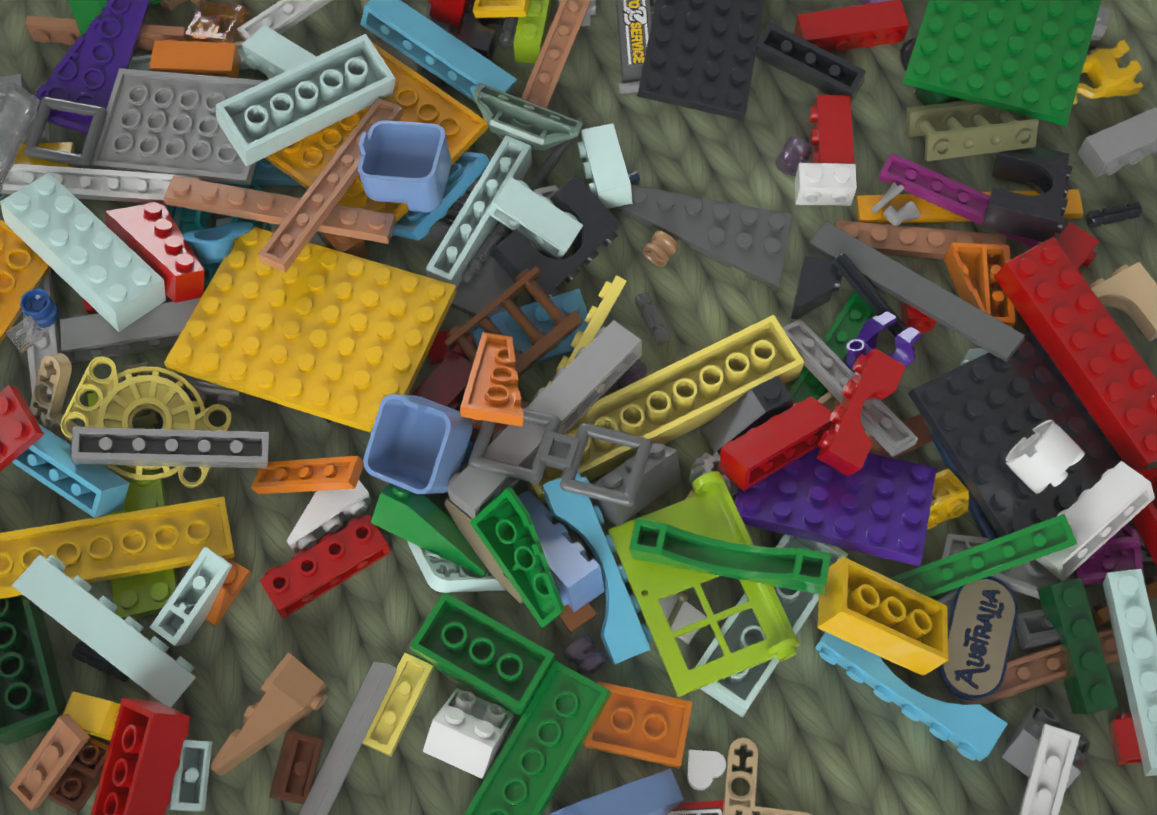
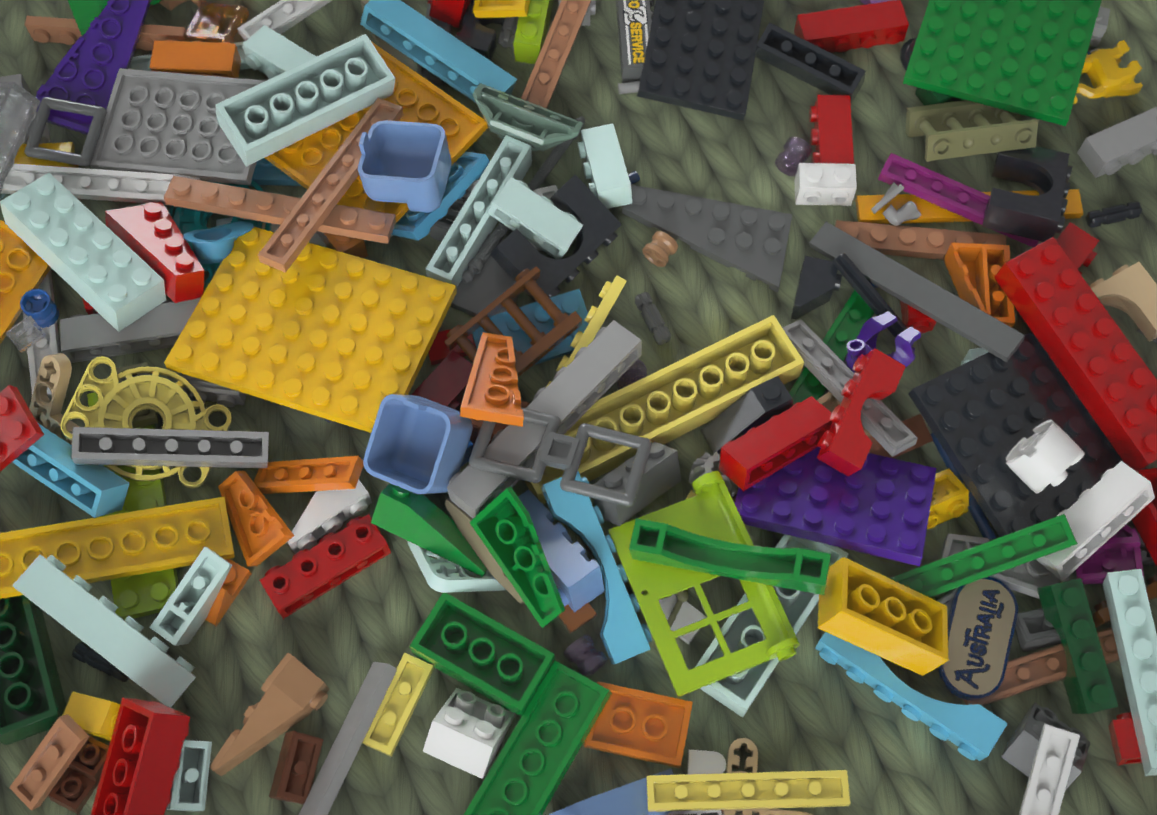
none -> orange wing [218,471,294,567]
none -> light yellow plate [646,770,850,812]

